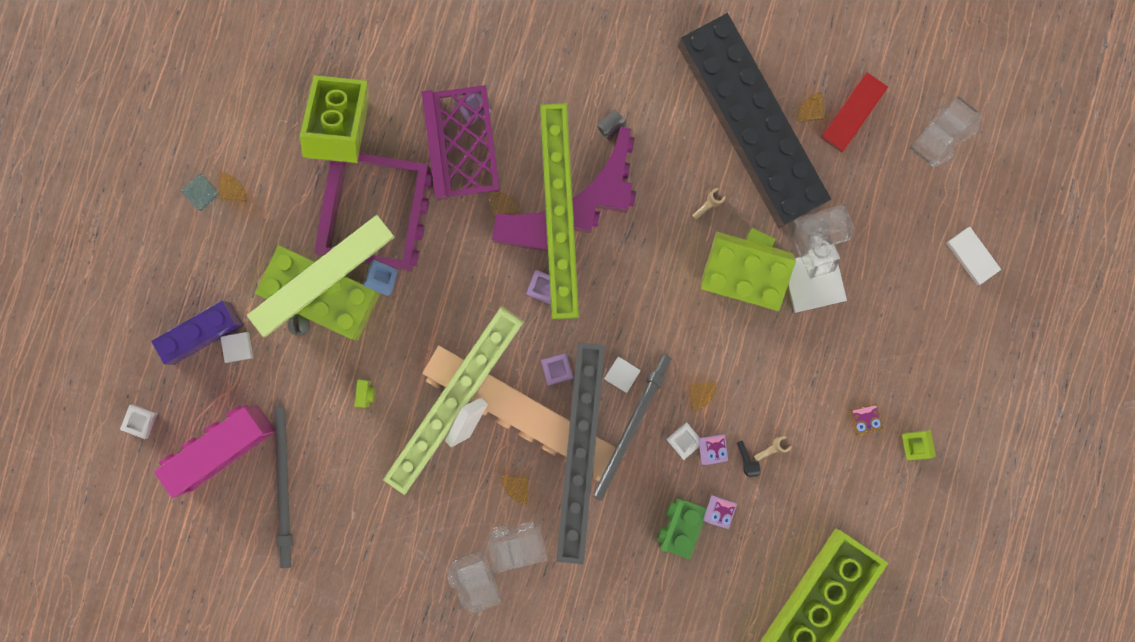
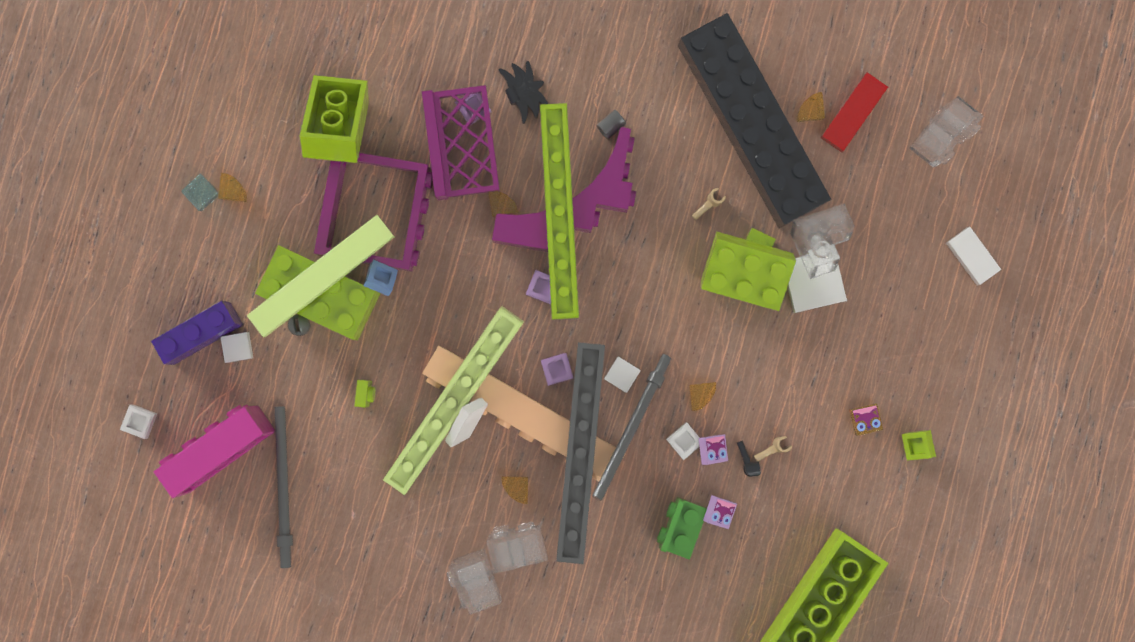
none -> black piece [498,61,548,124]

